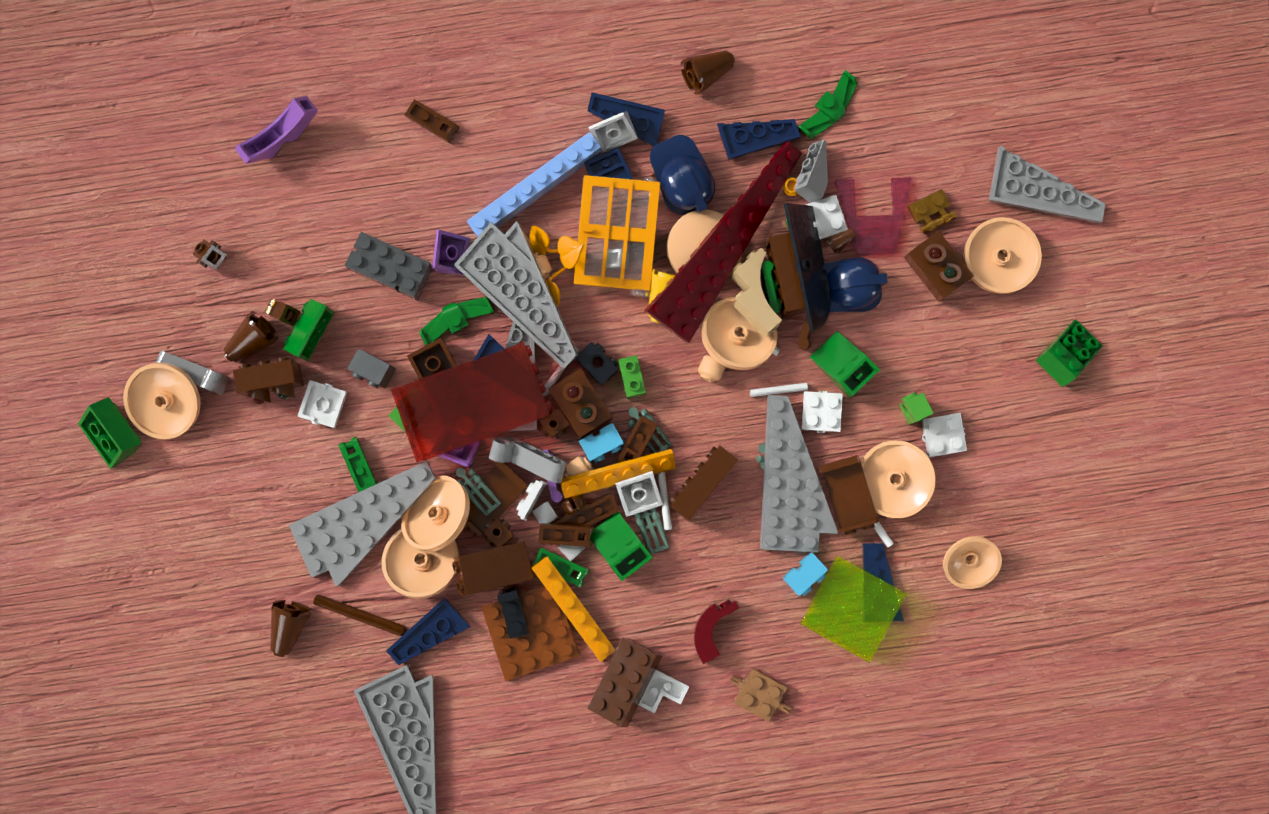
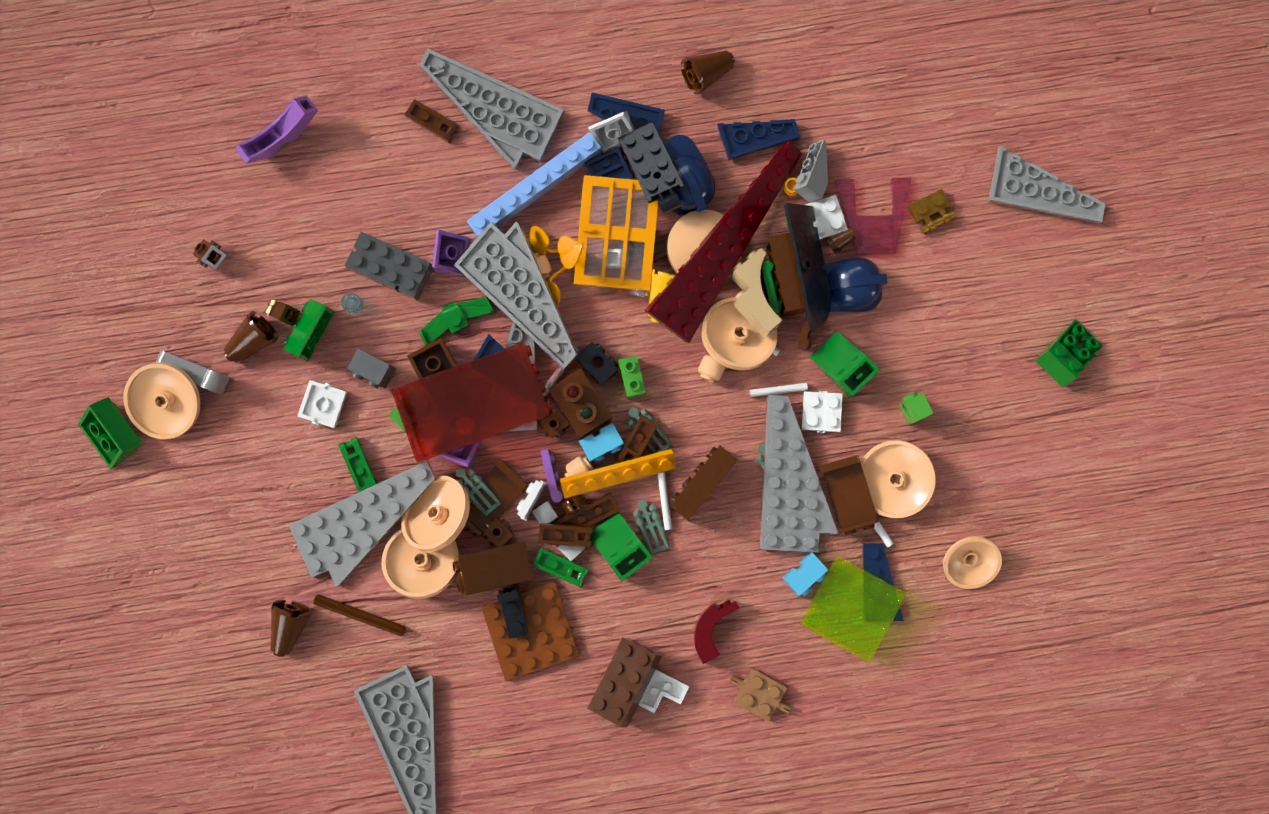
reddish brown piece [233,357,304,404] -> none
dark blue wing [386,598,471,665] -> none
light grey beam [489,437,567,483] -> none
light orange plate [531,556,616,662] -> none
white slope [615,471,663,517] -> none
green plate [797,70,858,140] -> none
reddish brown piece [904,230,974,302] -> none
white plate [921,413,967,457] -> none
light nougat dish [963,217,1042,294] -> none
none -> clear light blue wheel [341,293,363,314]
none -> light grey wing [420,49,564,170]
none -> black hinge [618,122,684,214]

